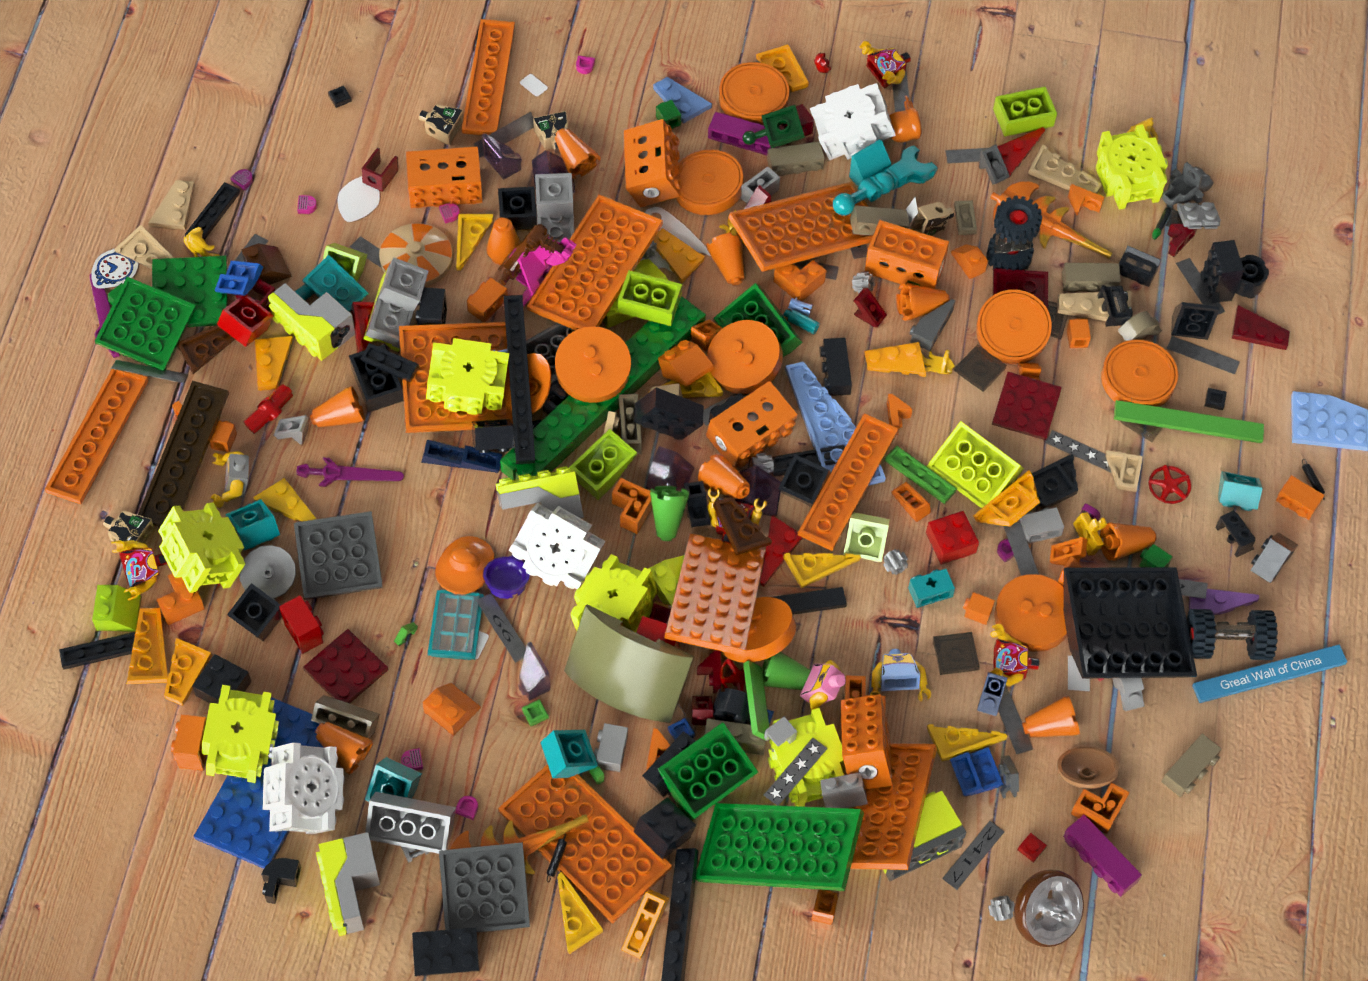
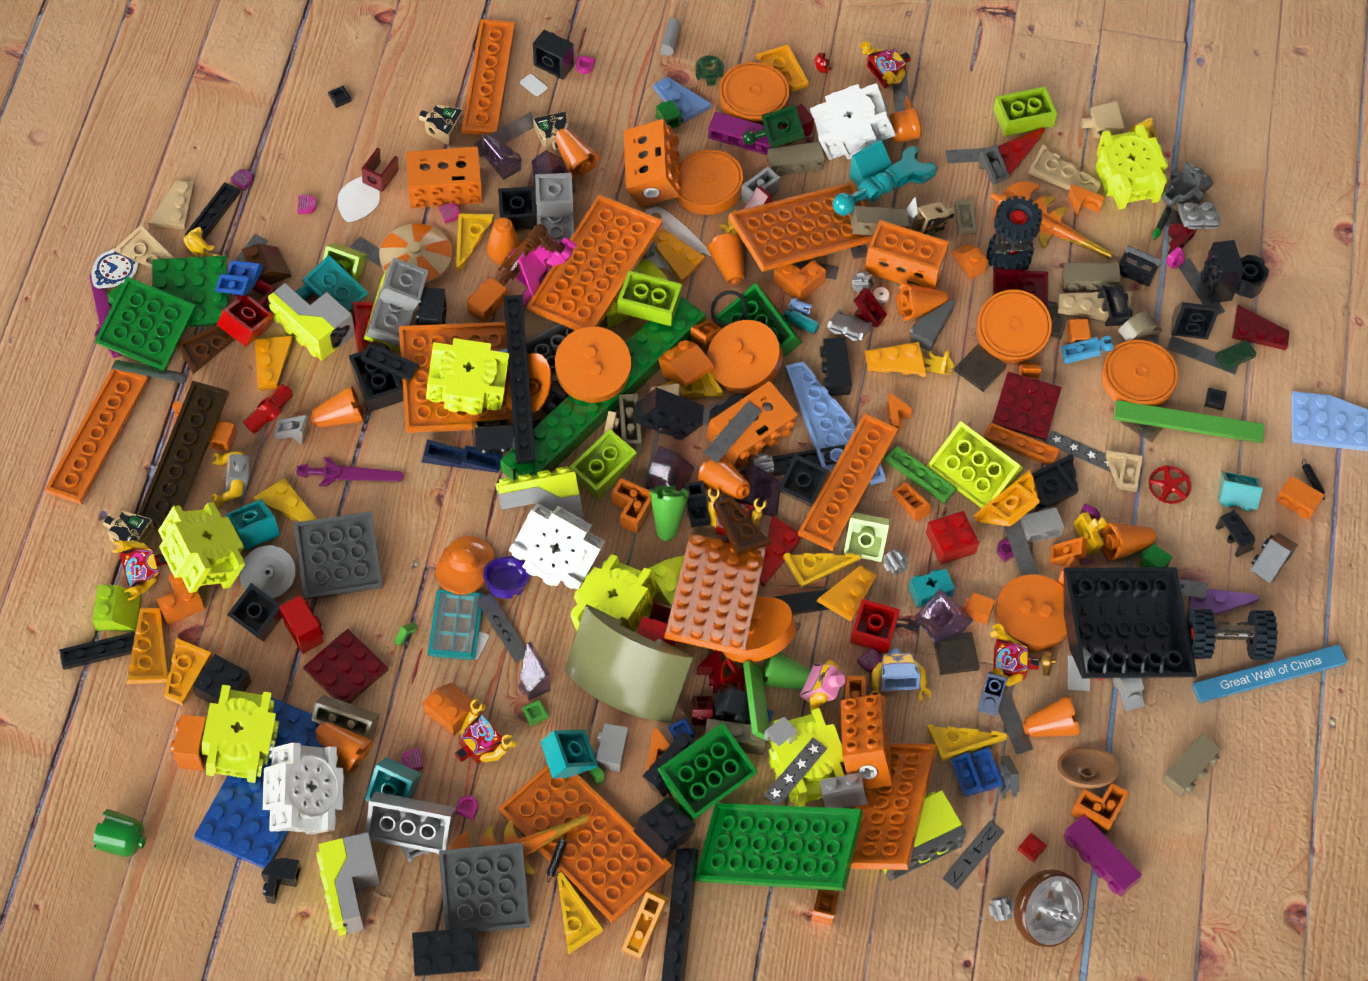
none -> green cylinder [92,809,147,857]
none -> torso [455,699,517,764]
none -> black brick [533,30,574,80]
none -> light grey brick [660,18,681,56]
none -> clear green piece [695,55,724,86]
none -> flat silver sticker [703,401,762,463]
none -> black tyre [710,290,747,328]
none -> light orange wing [817,565,877,621]
none -> light grey plate [827,310,873,341]
none -> red brick [850,599,900,654]
none -> magenta tile [857,648,881,672]
none -> white piece [873,287,890,304]
none -> clear purple slope [914,589,973,643]
none -> orange tile [983,422,1060,465]
none -> pearl gold piece [1039,651,1057,676]
none -> dark azure plate [1061,336,1114,364]
none -> tan torso [1080,101,1124,138]
none -> dark pink tile [1166,247,1185,269]
none -> clear green plate [1215,340,1257,371]

